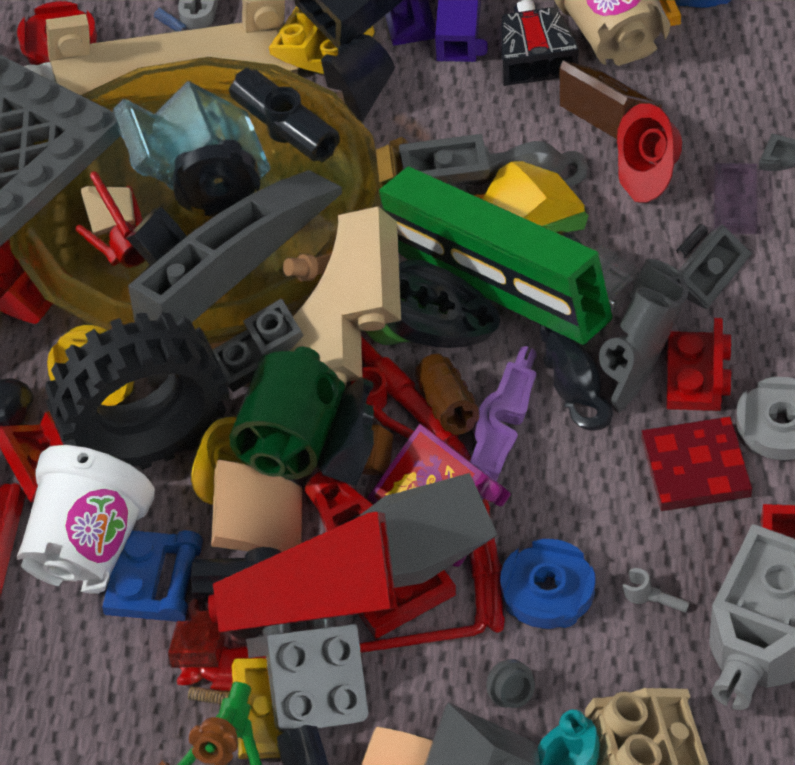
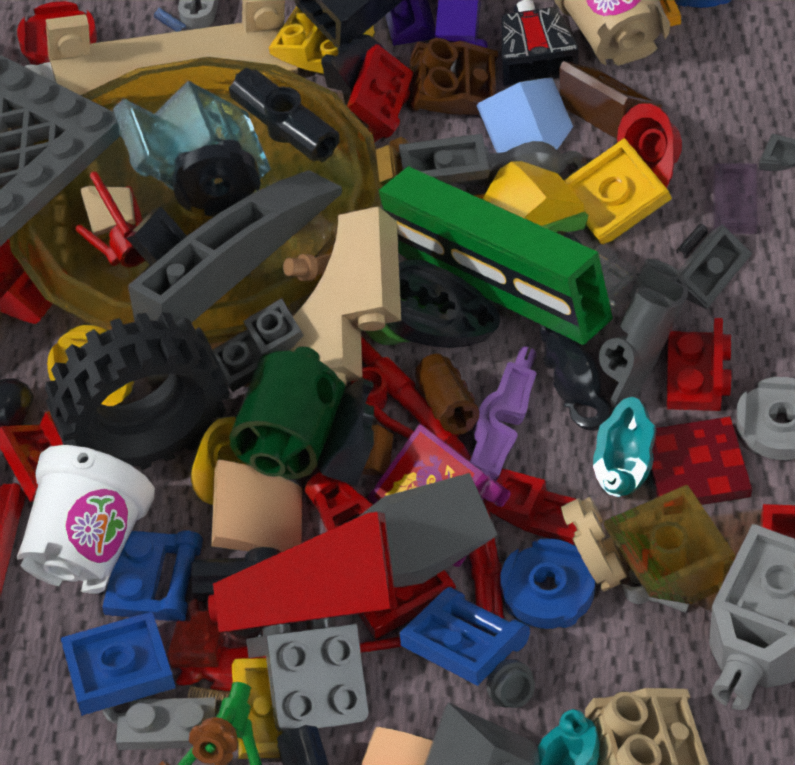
none -> blue plate [61,611,176,716]
none -> light grey hinge [102,697,217,750]
none -> red bracket [346,44,414,144]
none -> blue plate [400,587,530,686]
none -> reddish brown slope [407,38,498,116]
none -> light blue slope [477,77,573,153]
none -> red slope [485,469,577,546]
none -> tan plate [561,497,627,592]
none -> yellow plate [564,138,672,245]
none -> teal arm [593,397,656,497]
none -> clear yellow slope [604,485,735,604]

